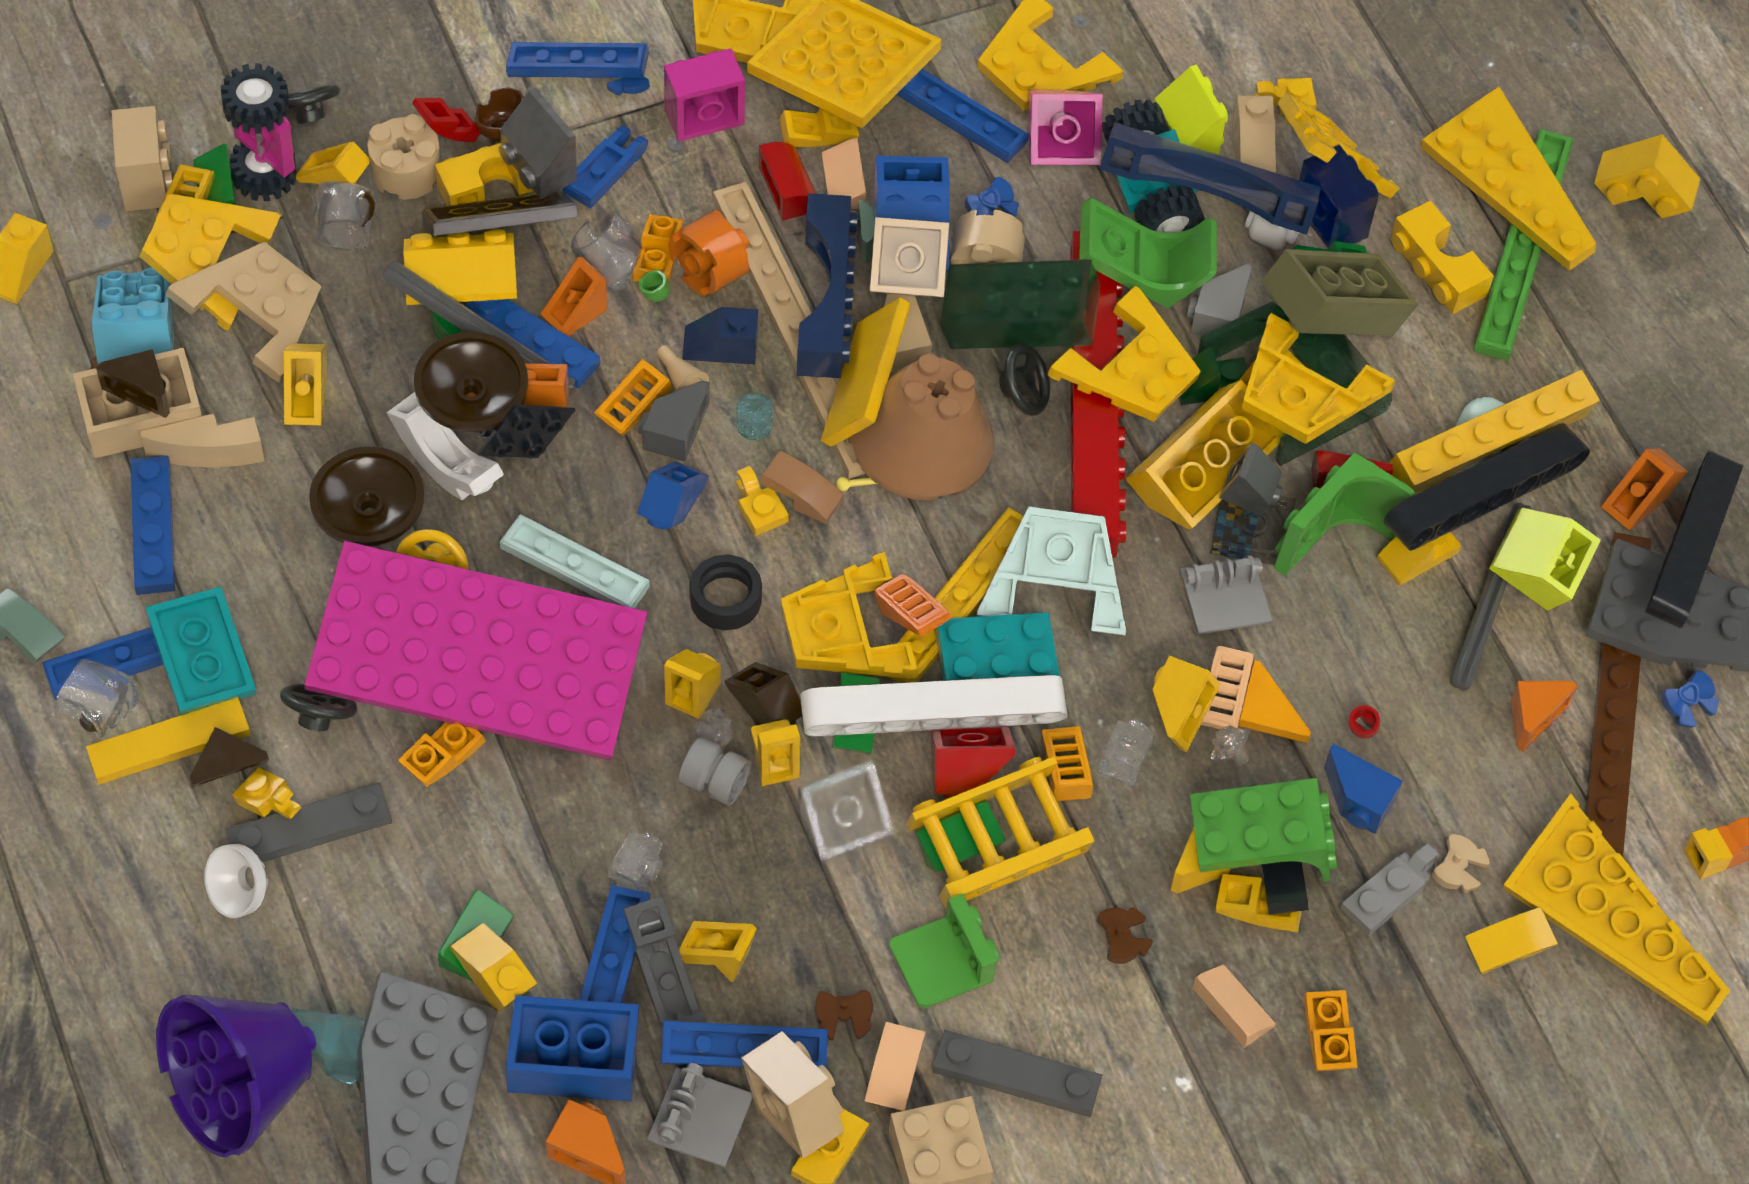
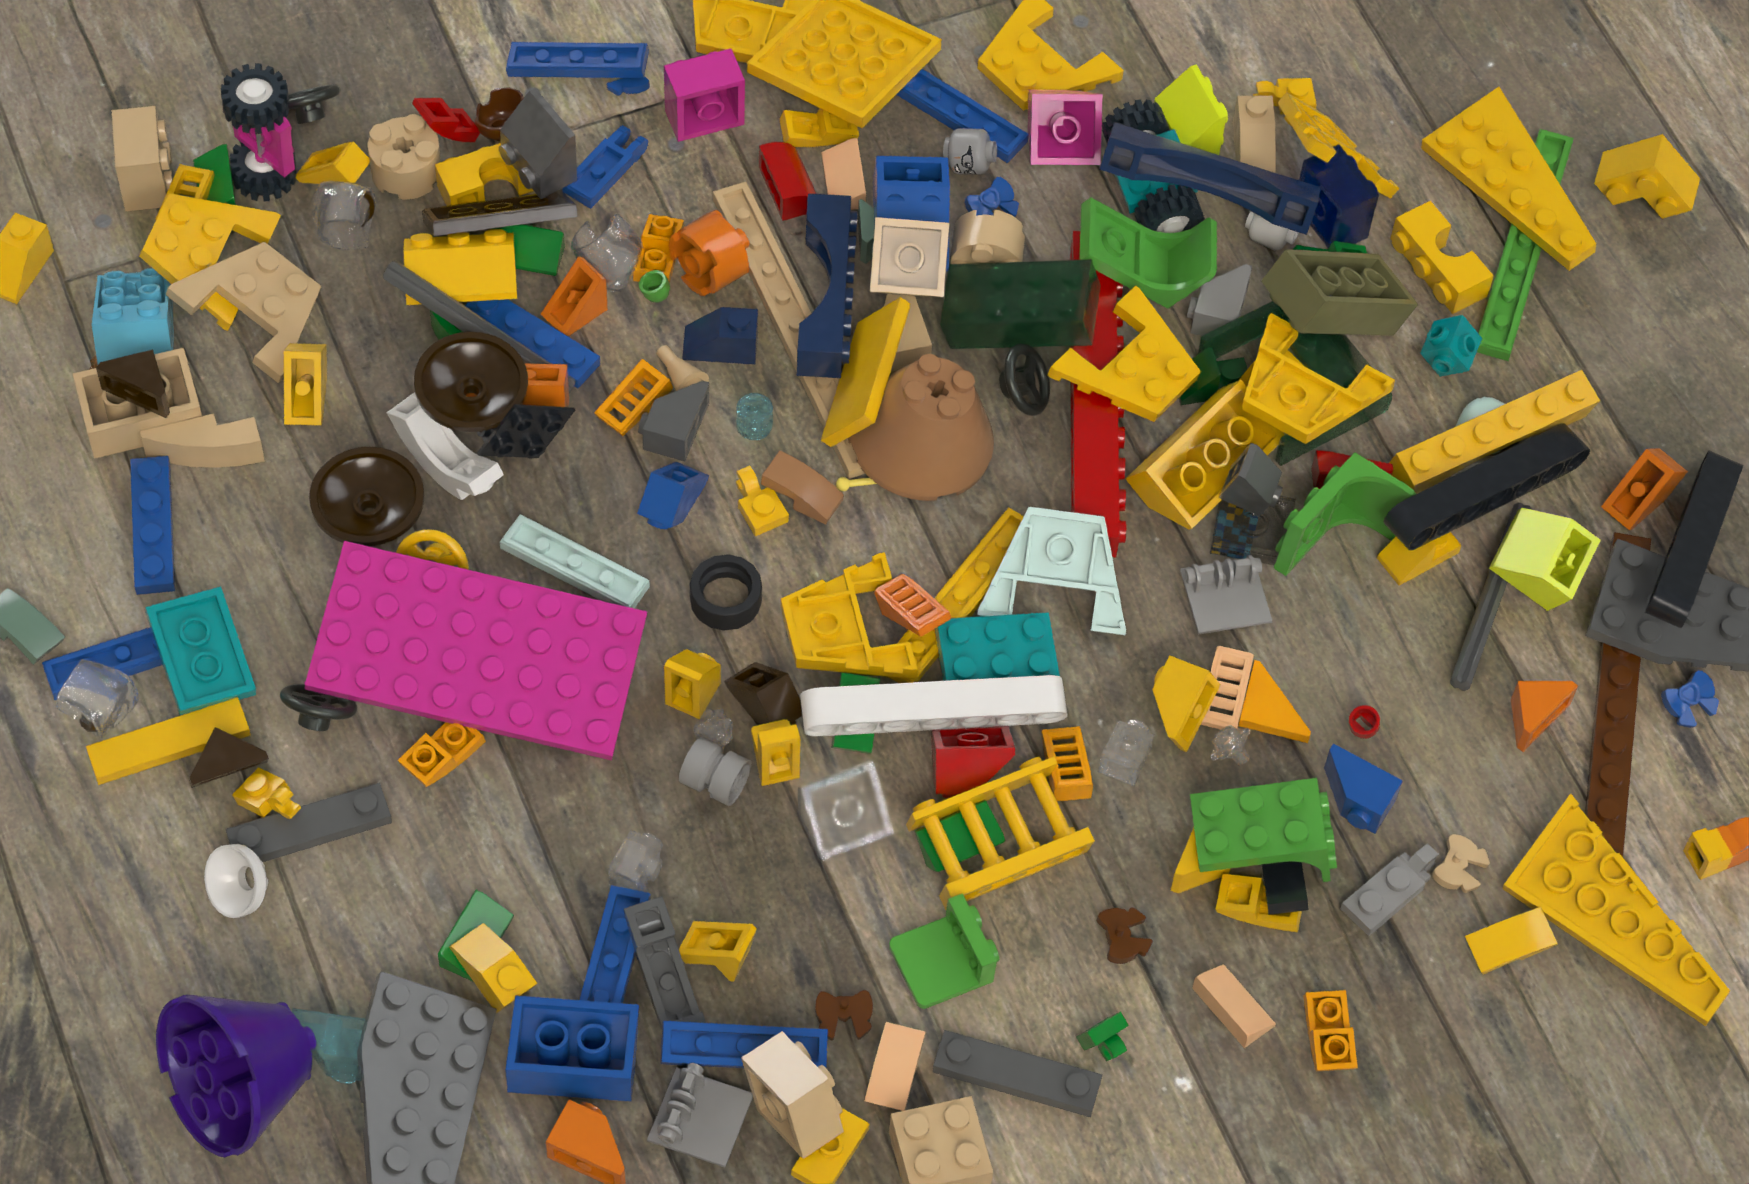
none -> green slope [492,224,565,276]
none -> light grey head [943,128,997,175]
none -> green tile [1076,1011,1129,1061]
none -> teal brick [1420,315,1482,377]

